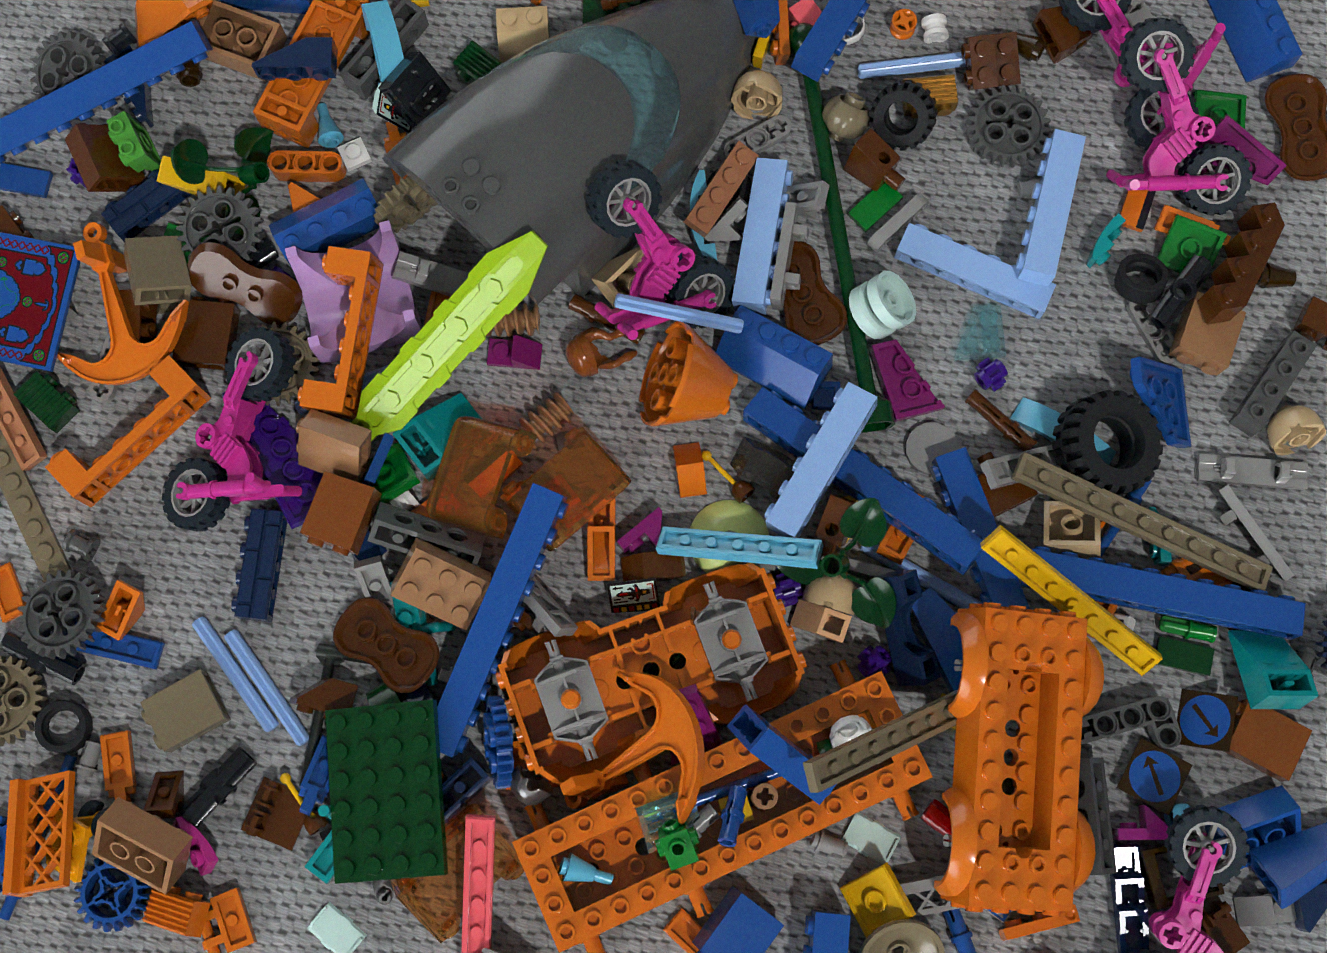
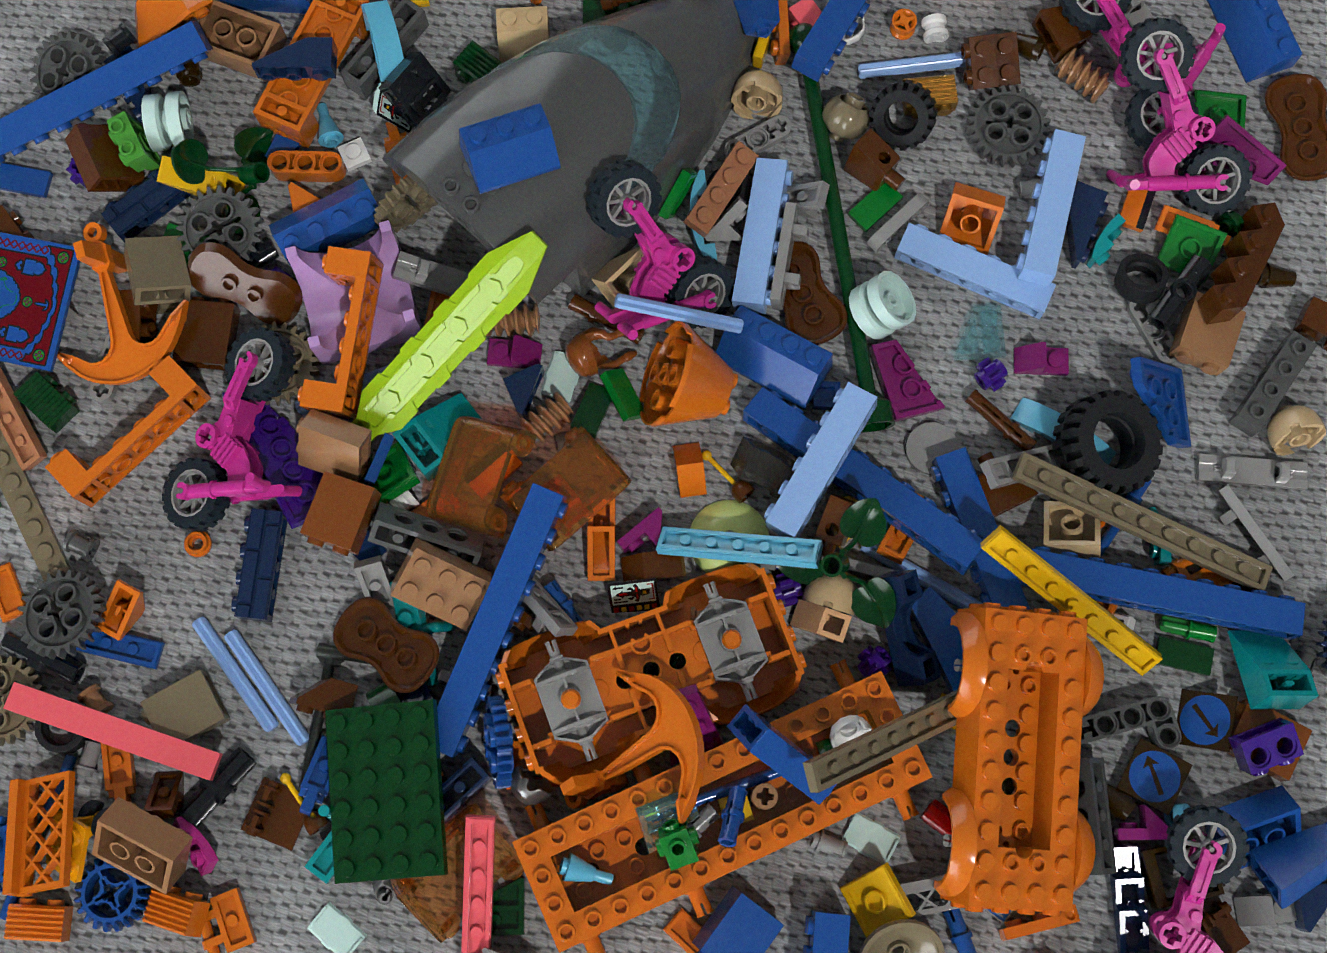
none -> coral tile [3,682,223,781]
none -> orange brick [4,898,74,942]
none -> medium nougat bush [77,683,114,713]
none -> light aqua wheel [141,91,194,152]
none -> orange plate [184,531,212,557]
none -> blue tile [265,134,301,159]
none -> blue slope [459,103,561,194]
none -> dark green wing [492,878,525,935]
none -> dark blue slope [503,364,544,419]
none -> light aqua piece [540,351,579,403]
none -> blue pin [544,580,583,622]
none -> dark green tile [570,383,612,439]
none -> green tile [600,368,644,422]
none -> green tile [658,168,697,220]
none -> orange slope [939,182,1006,255]
none -> magenta slope [1014,342,1069,376]
none -> medium nougat piece [1054,48,1112,104]
none -> dark blue slope [1066,181,1108,269]
none -> dark brown cone [1106,783,1137,822]
none -> dark green plate [1219,211,1244,237]
none -> dark purple brick [1228,718,1304,776]

